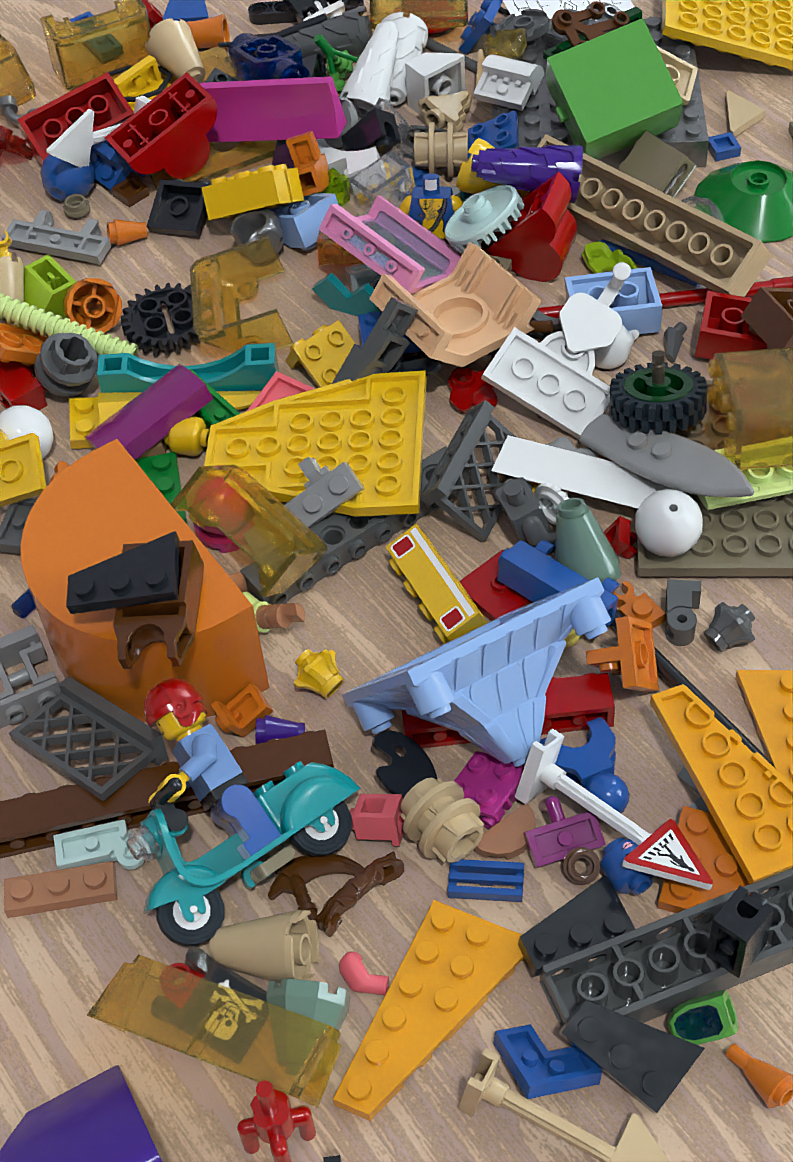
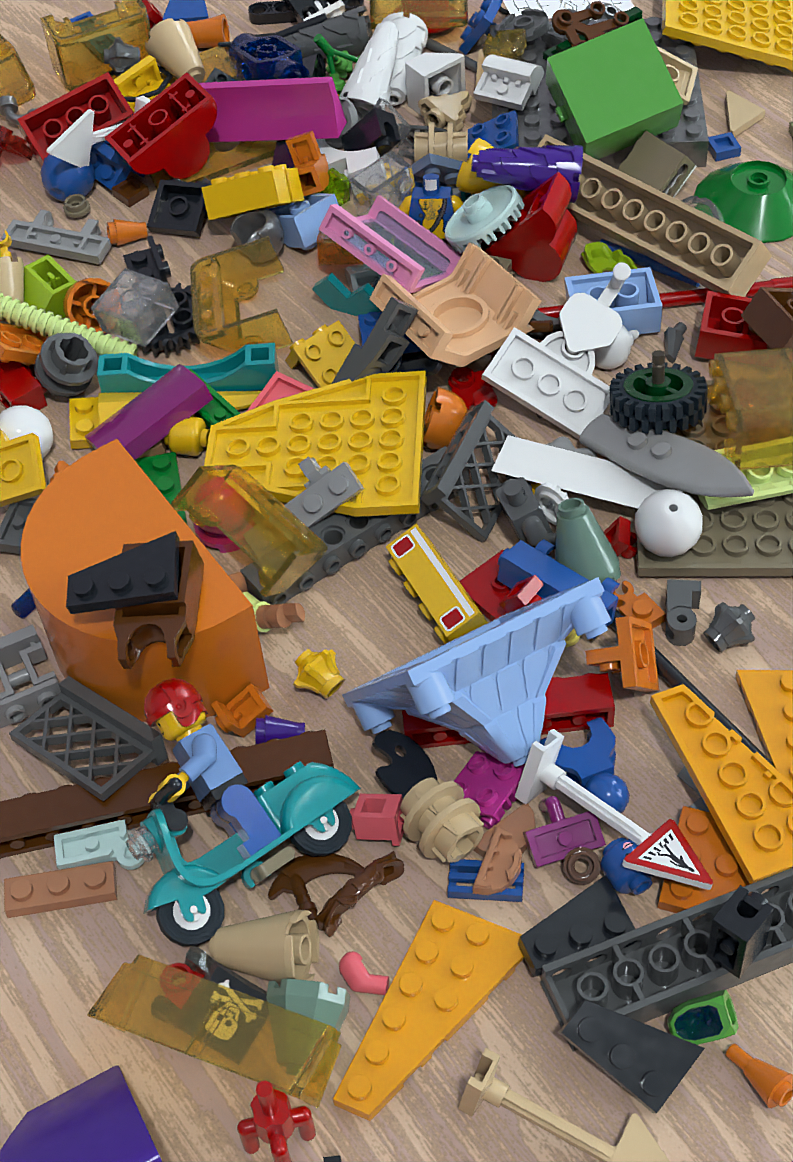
blue plate [493,1024,602,1099] -> none
none -> clear brick [91,268,179,347]
none -> dark grey rock [104,37,140,76]
none -> black bracket [123,235,171,295]
none -> sand blue plate [404,153,463,187]
none -> orange cylinder [423,387,467,450]
none -> nougat tile [473,825,522,895]
none -> red tile [499,575,544,614]

